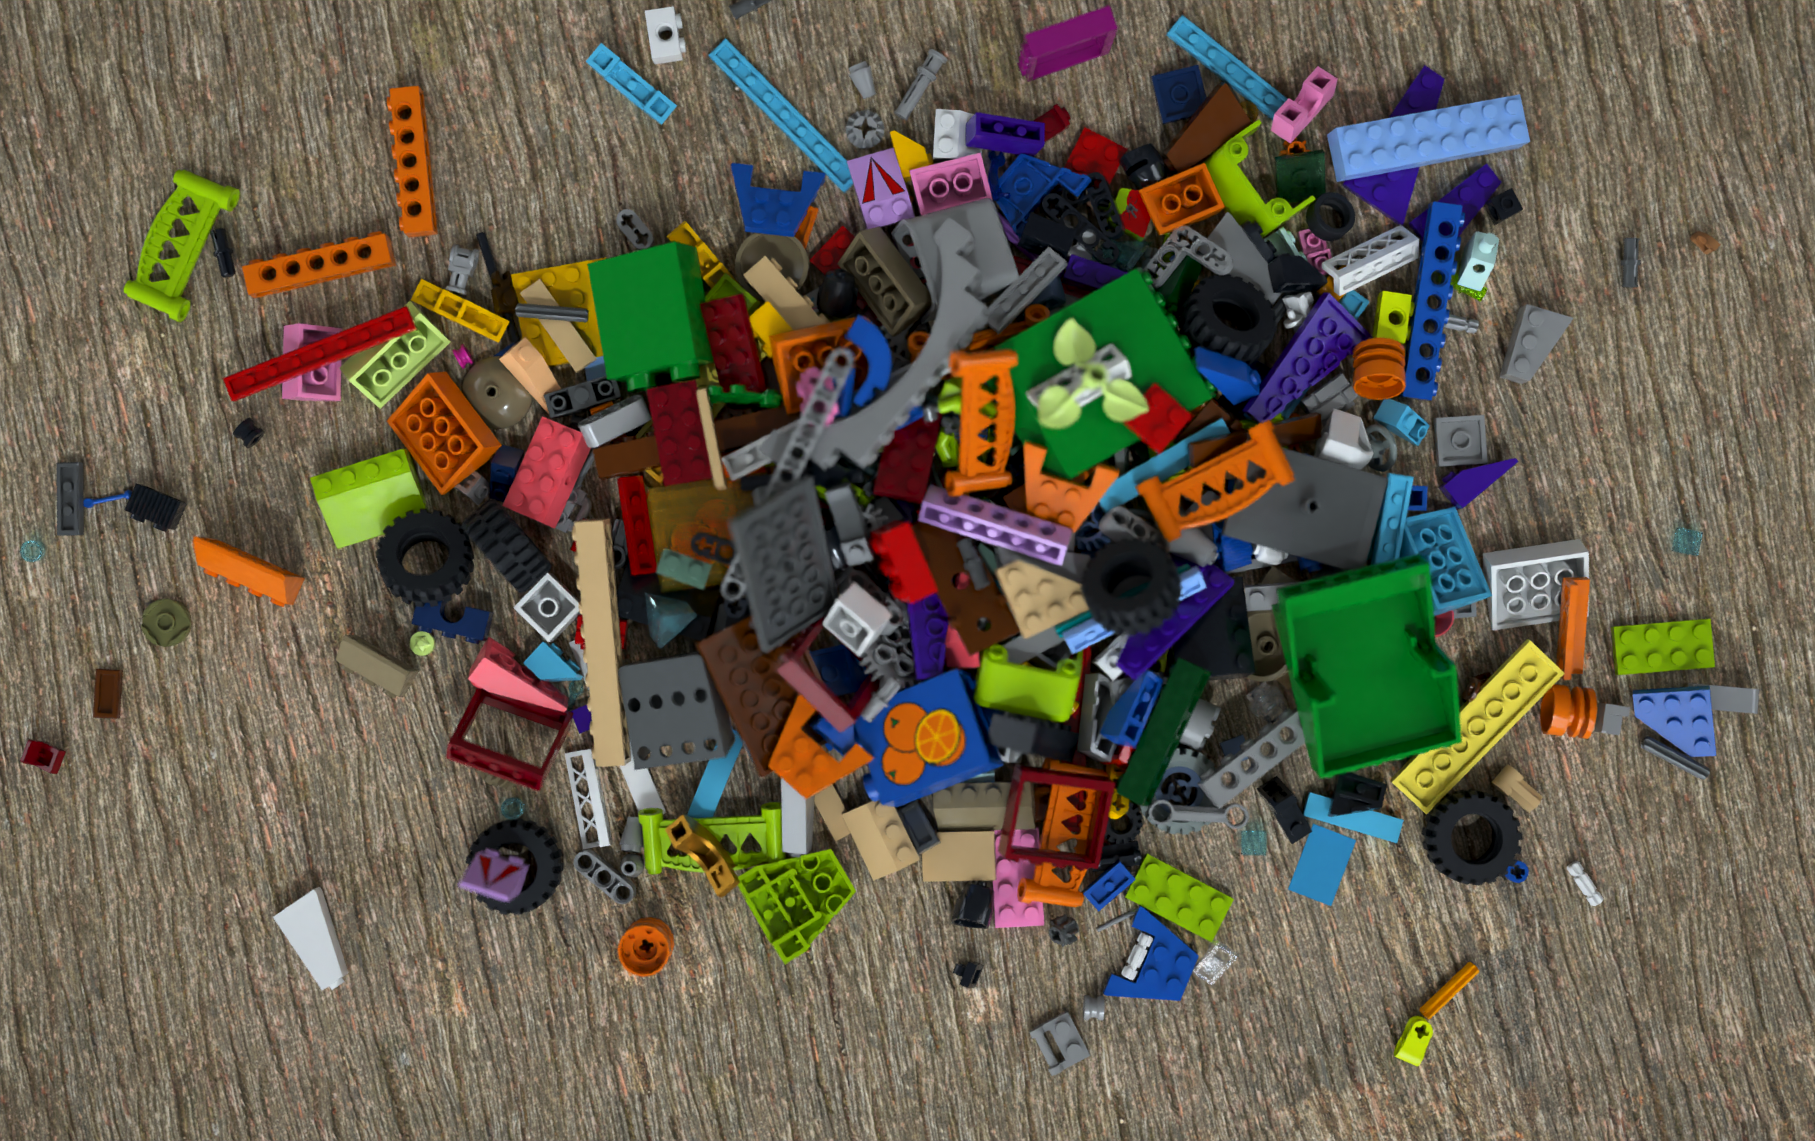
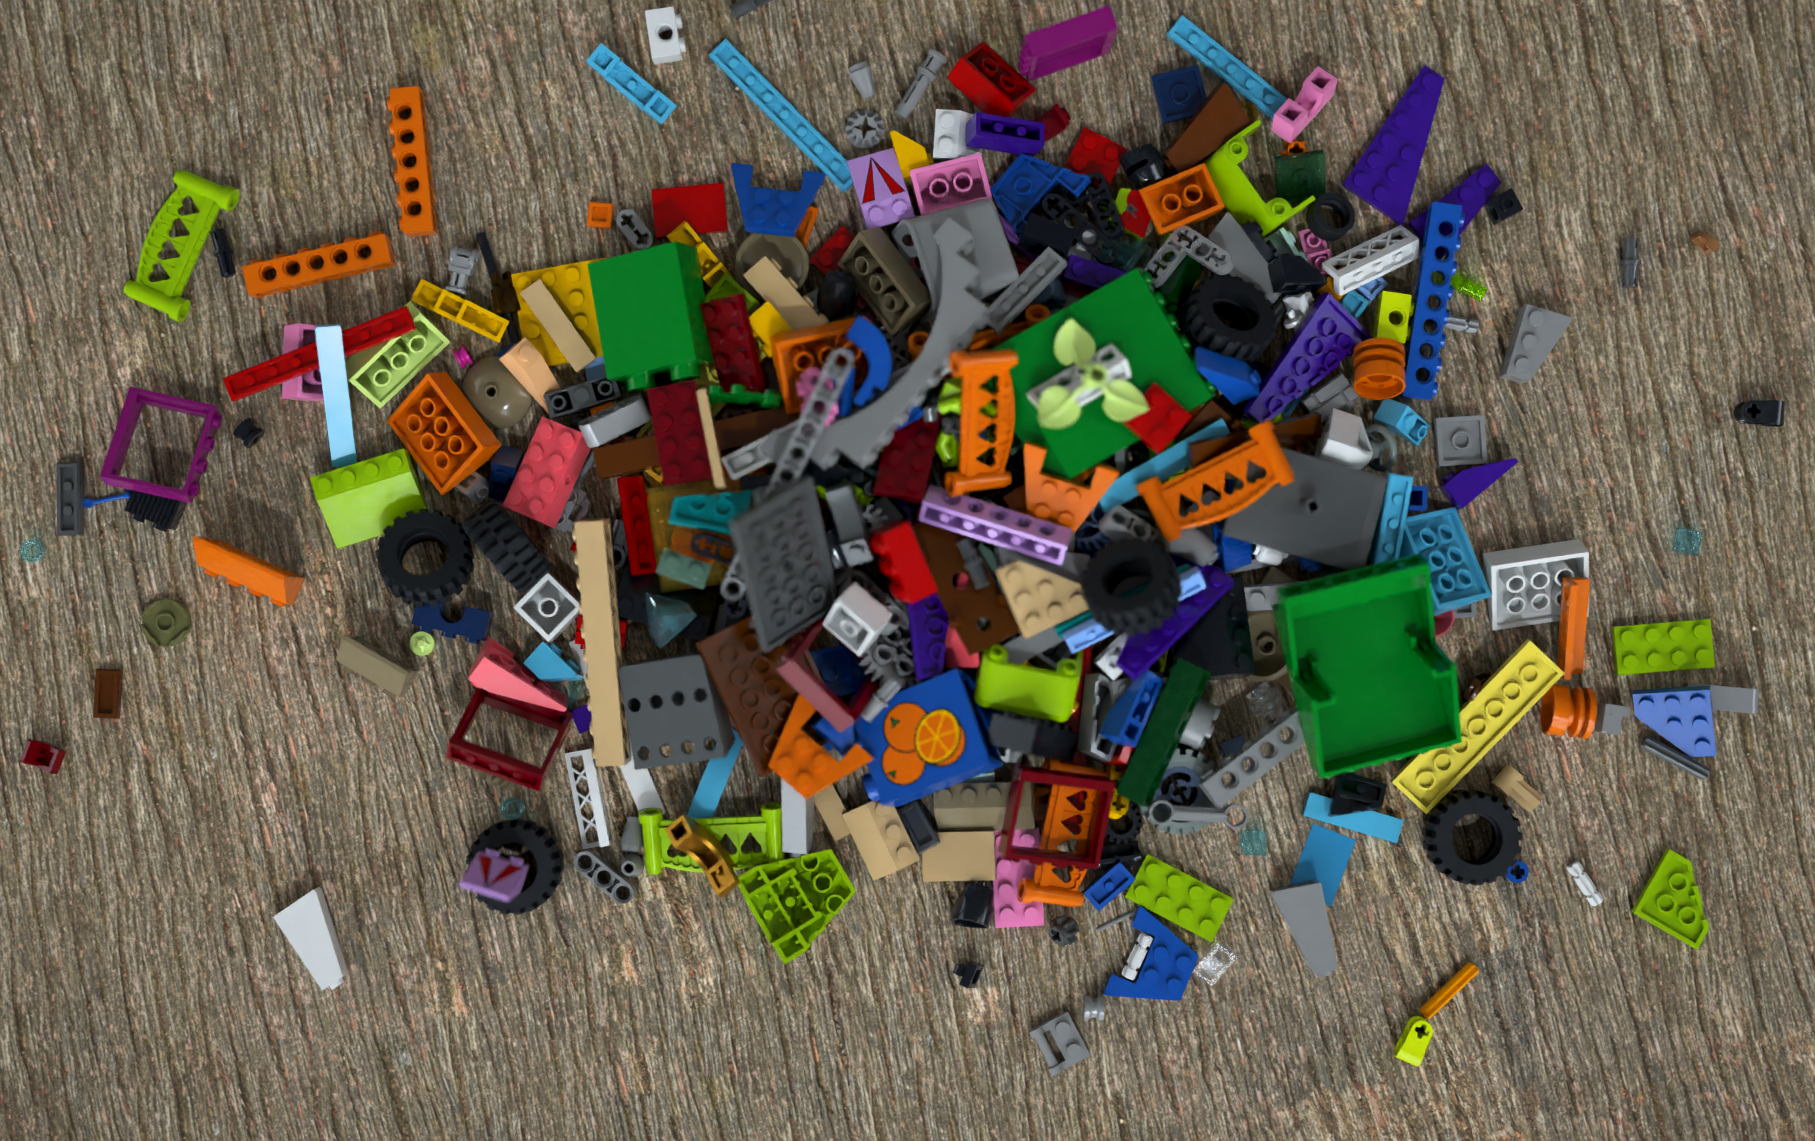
dark grey axle [516,303,589,322] -> none
orange wheel [618,917,675,977] -> none
clear blue piece [988,151,1011,201] -> none
black bracket [1257,776,1313,844] -> none
light blue brick [1327,94,1530,182] -> none
light aqua torso [1457,231,1499,291] -> none
none -> magenta window [100,387,222,504]
none -> tile [315,324,358,468]
none -> orange tile [587,201,614,229]
none -> red tile [651,183,729,239]
none -> teal wing [669,490,752,537]
none -> red slope [947,41,1036,118]
none -> light grey slope [1269,880,1338,977]
none -> light blue tile [1356,277,1388,302]
none -> lime plate [1631,848,1709,950]
none -> black piece [1733,400,1785,427]

